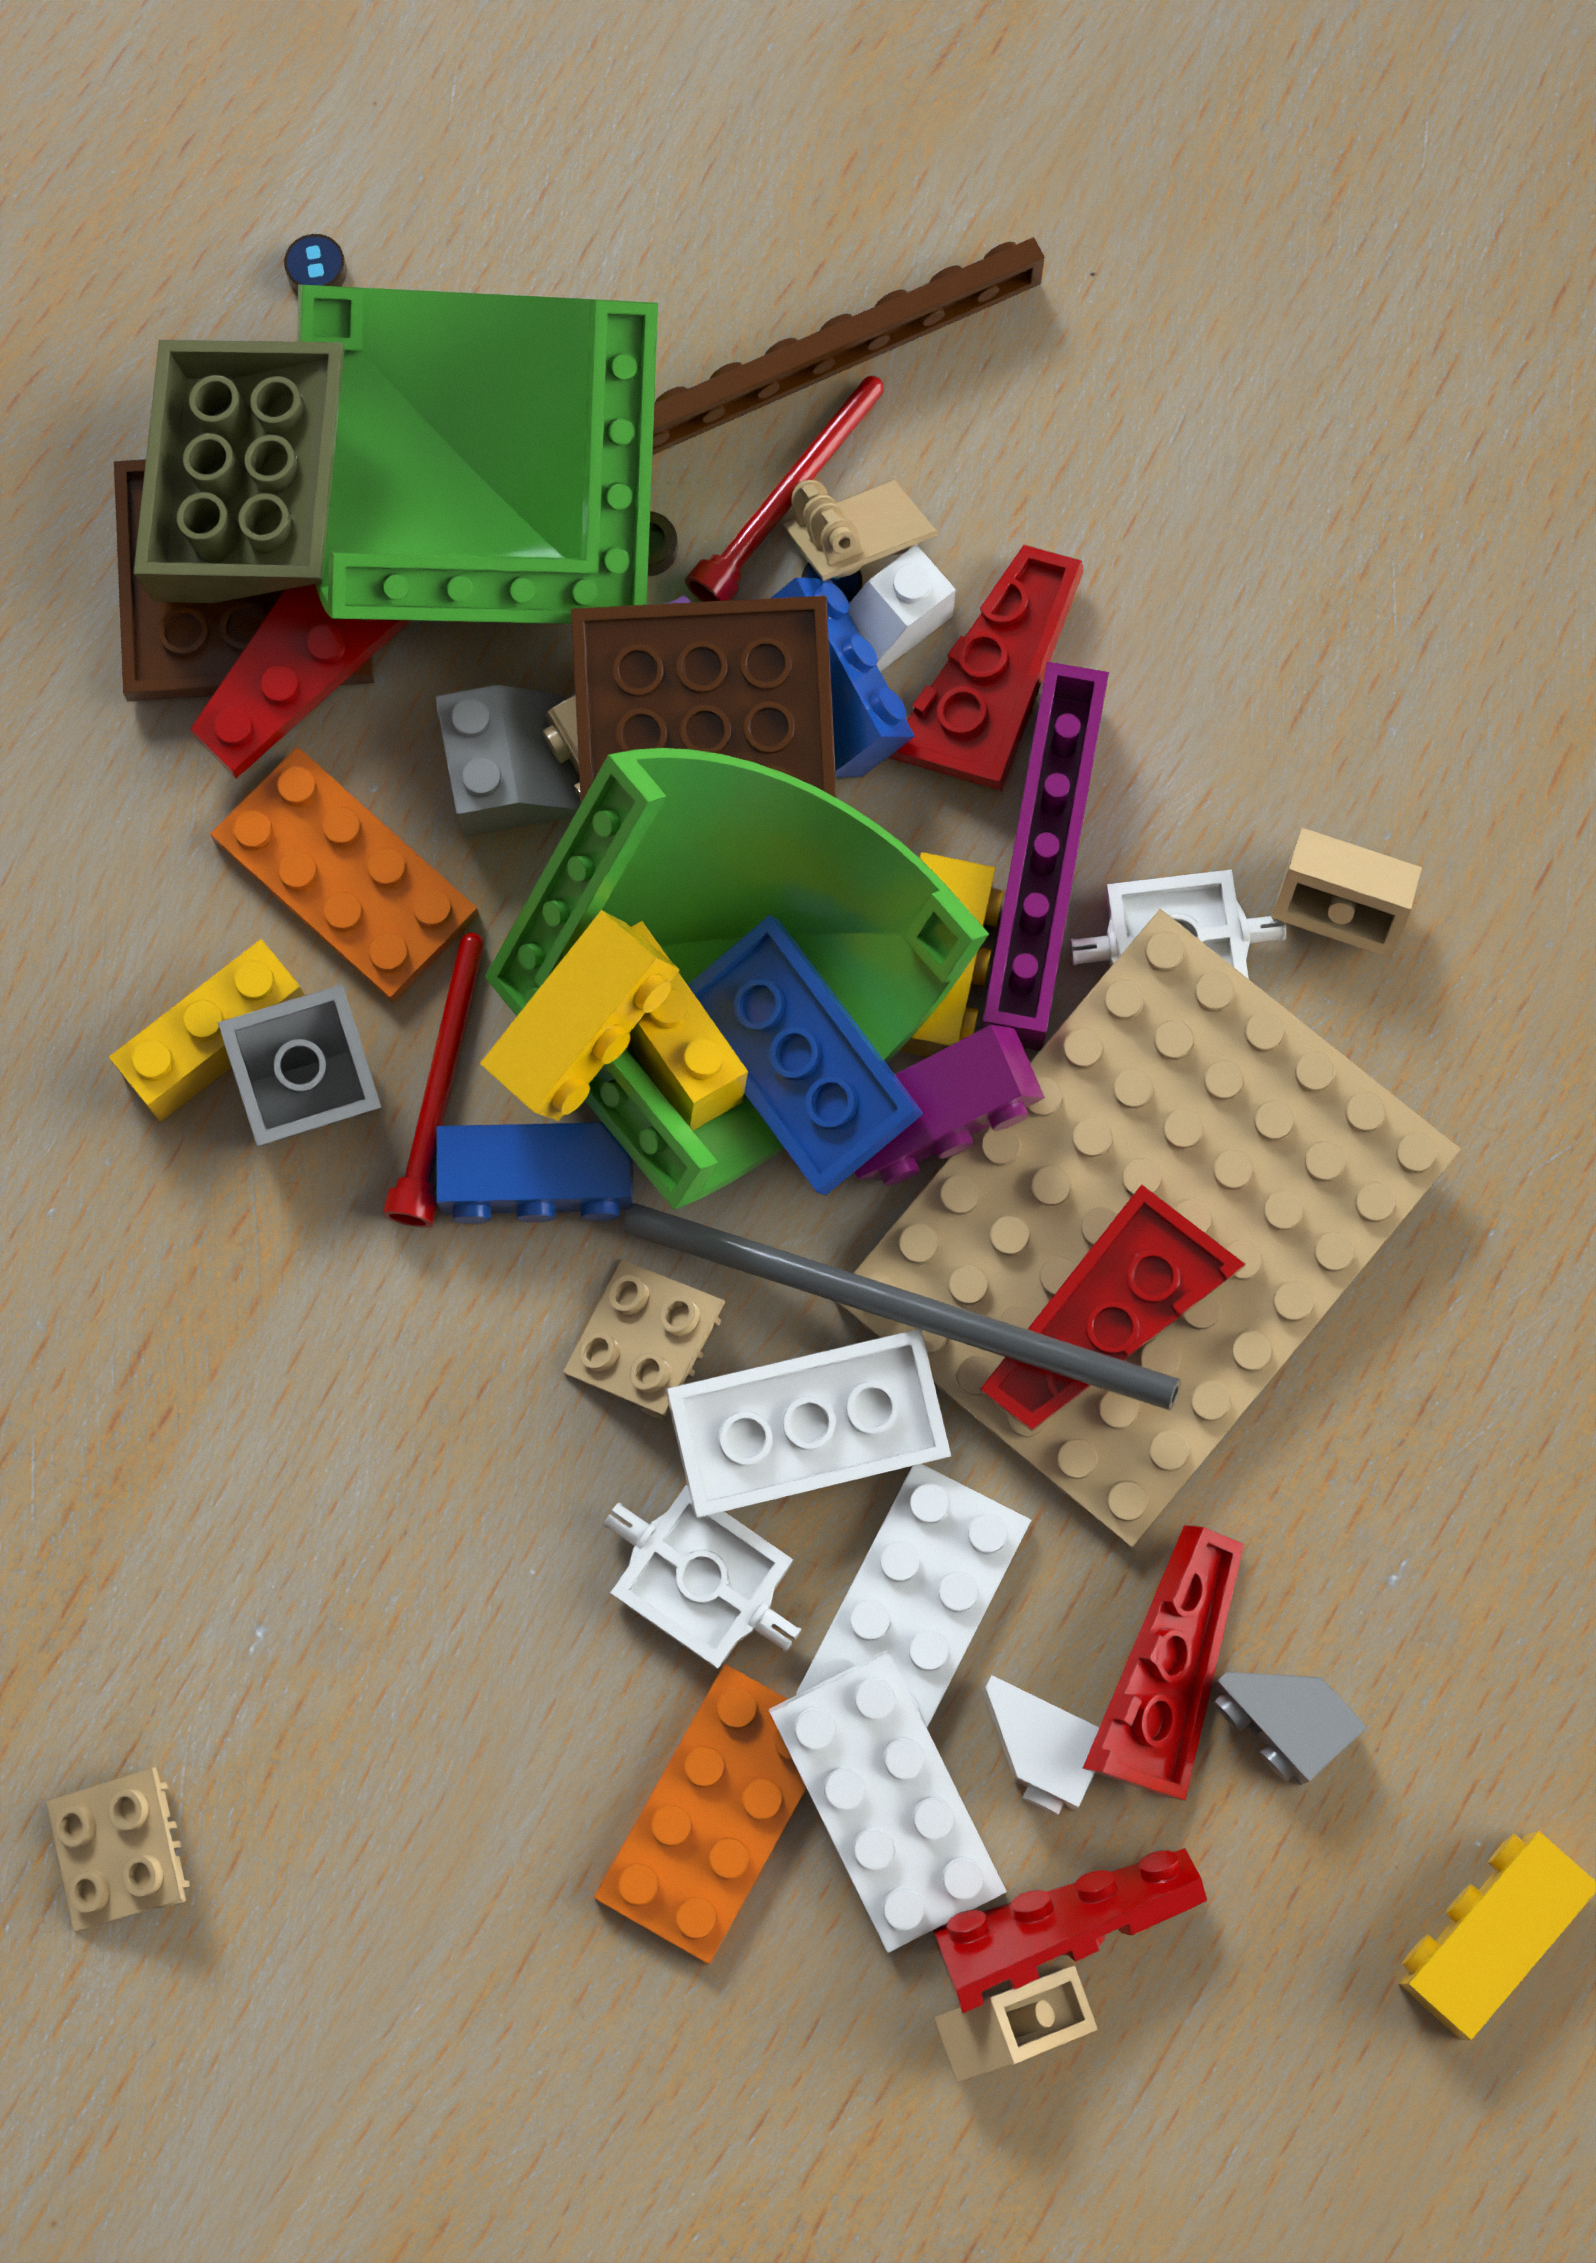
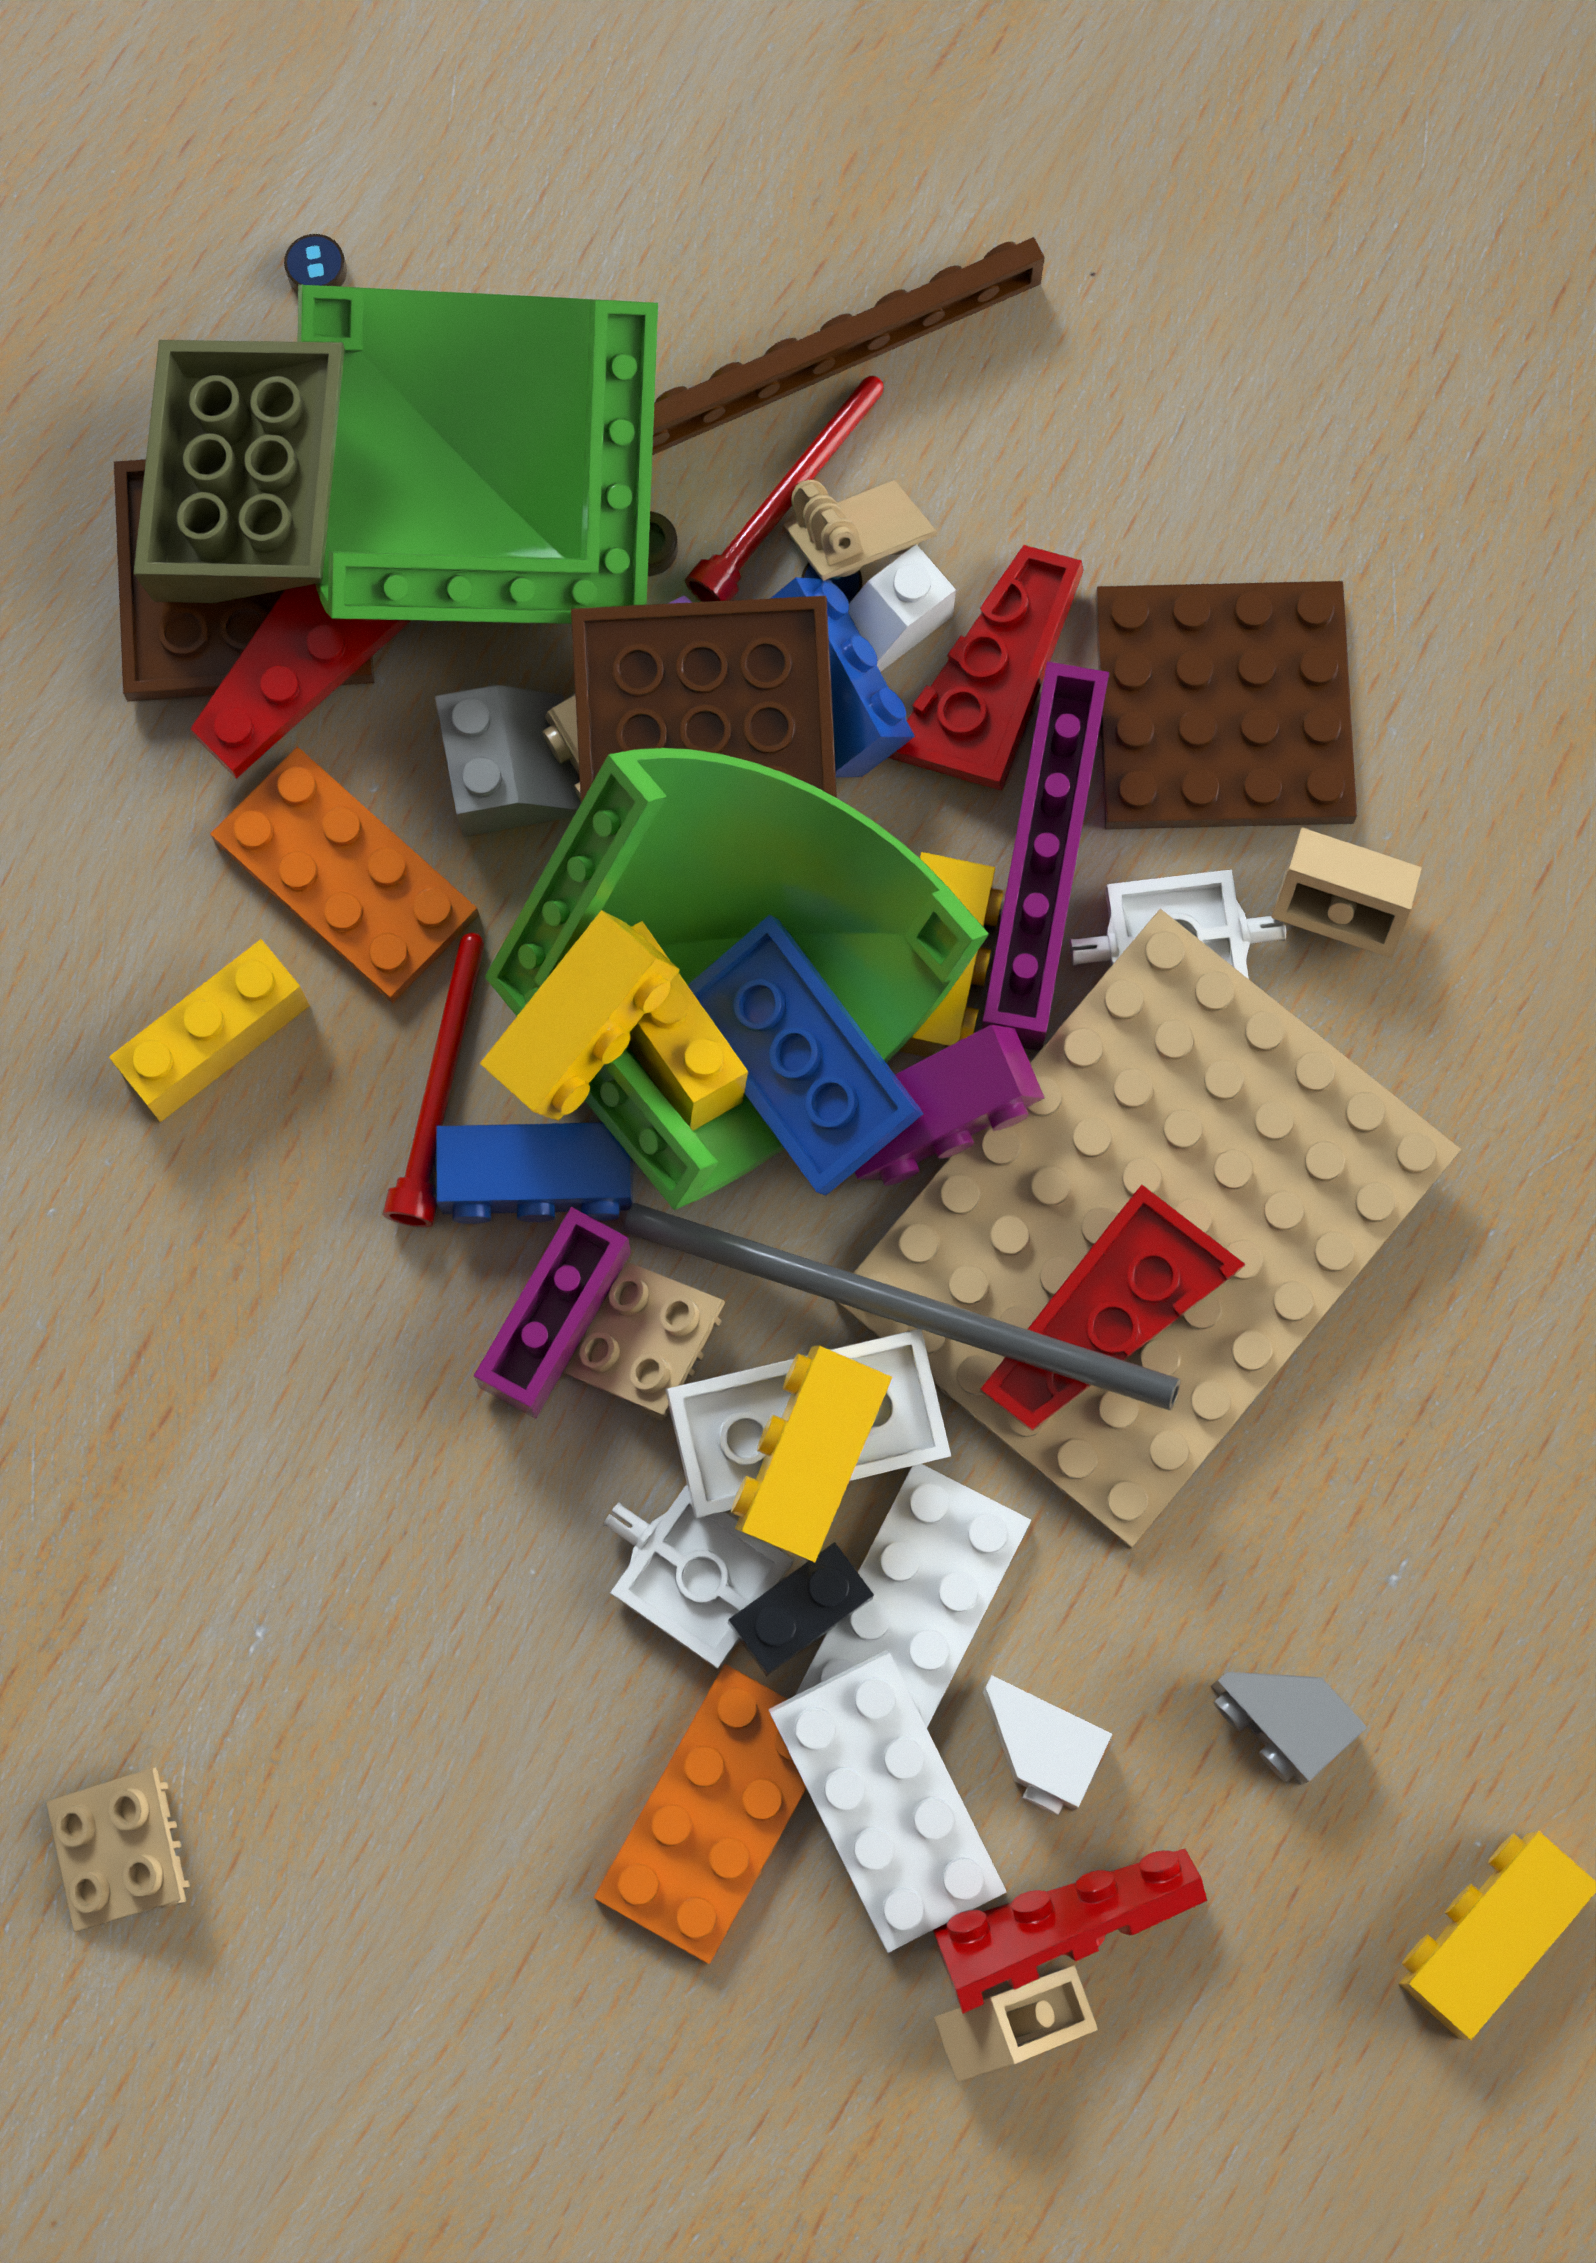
light grey slope [218,984,381,1147] -> none
red wing [1083,1525,1244,1801] -> none
none -> magenta brick [474,1207,631,1419]
none -> black plate [728,1542,874,1677]
none -> yellow brick [731,1346,893,1562]
none -> reddish brown plate [1095,581,1357,830]

